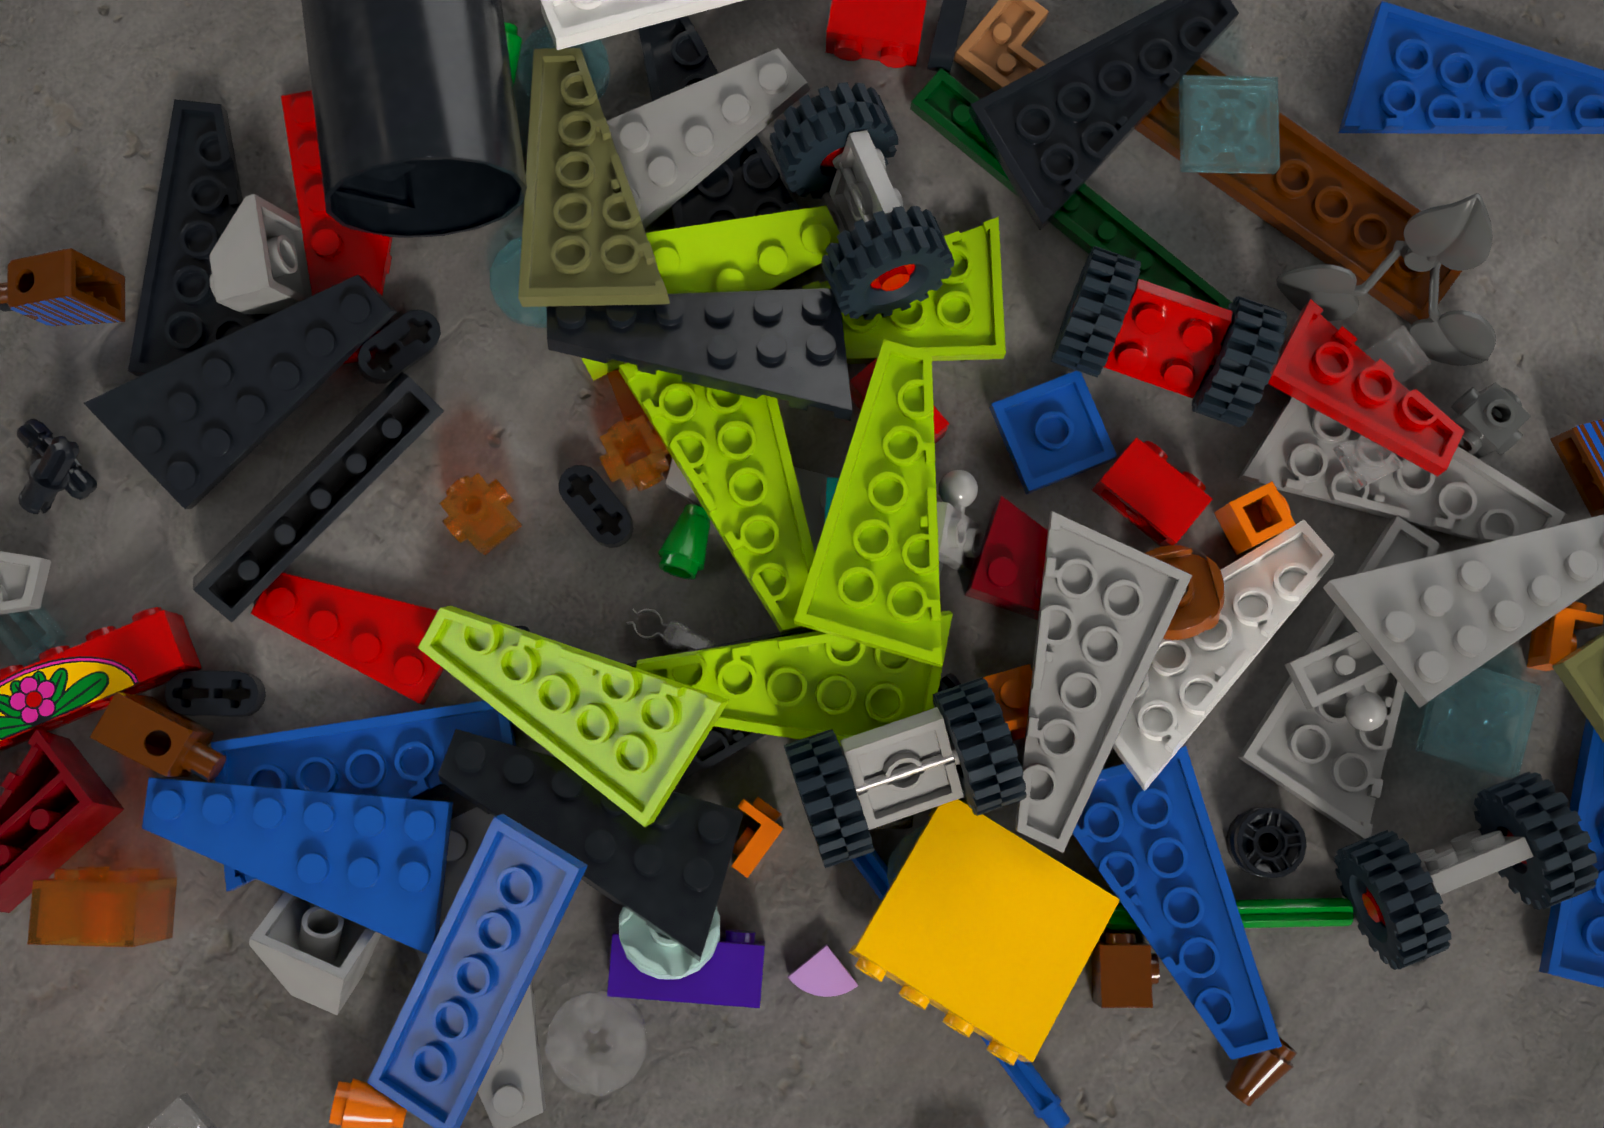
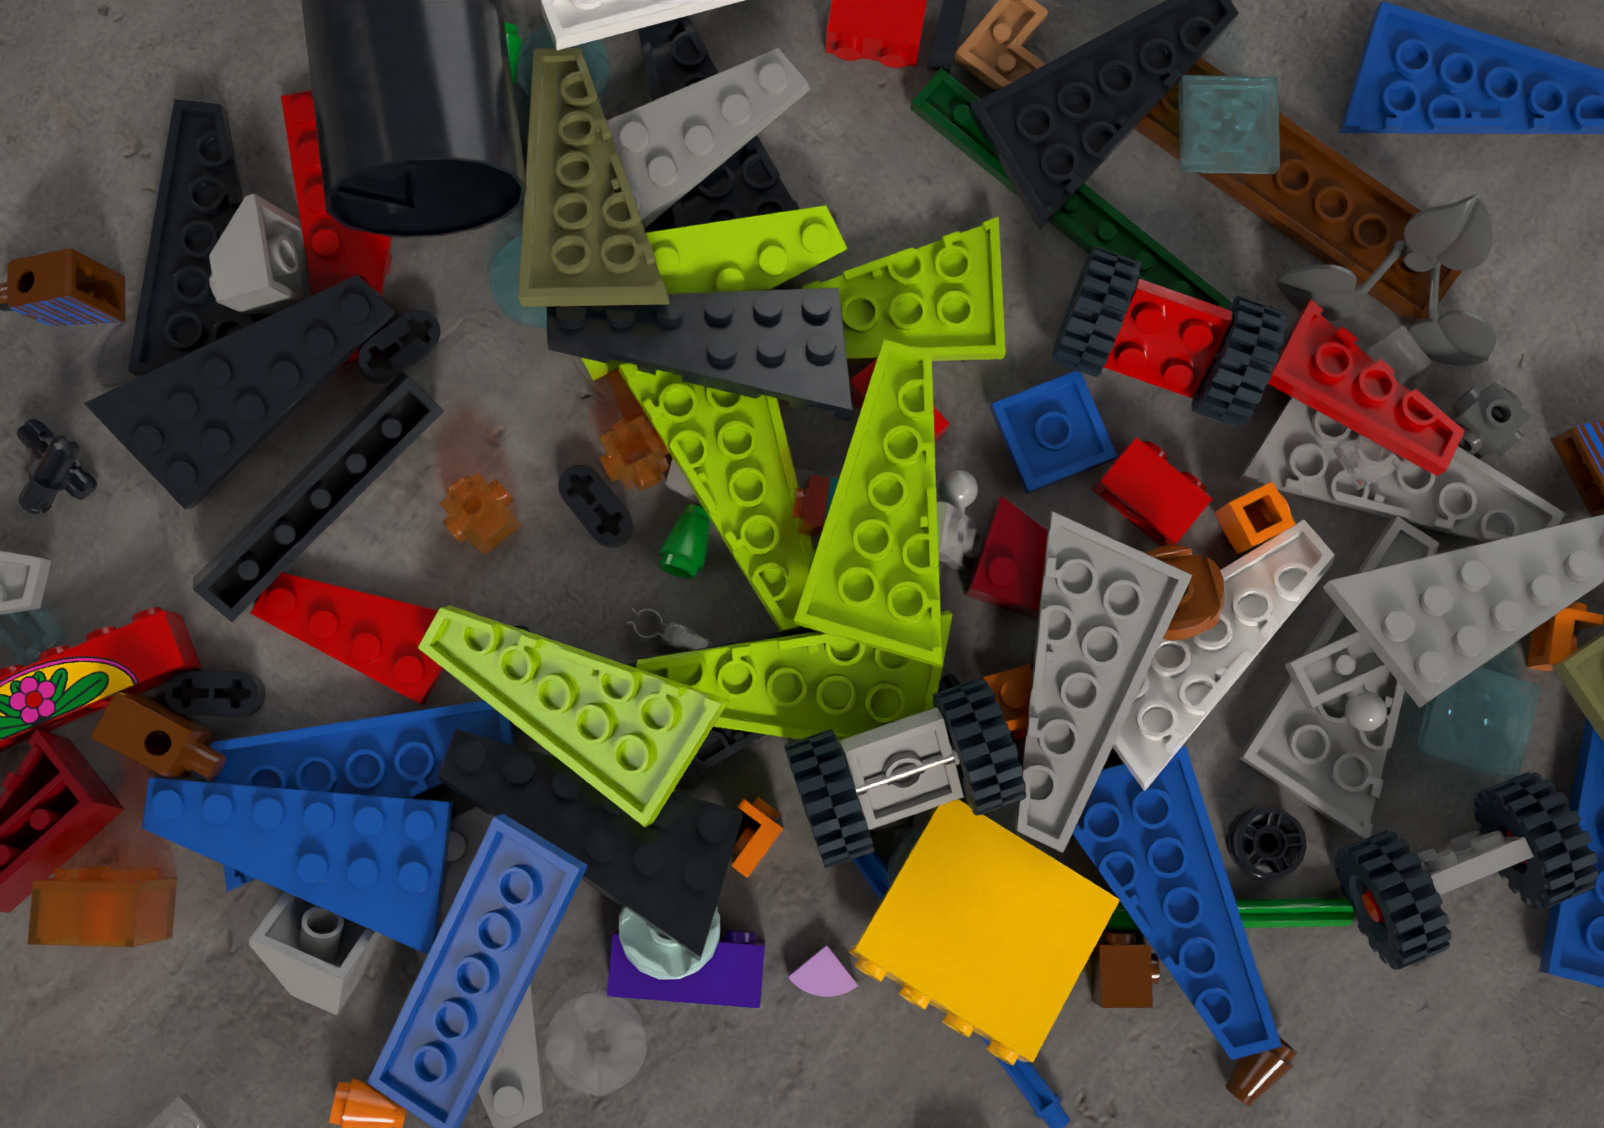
black plate [770,82,954,320] -> none
none -> clear red plate [791,474,830,536]

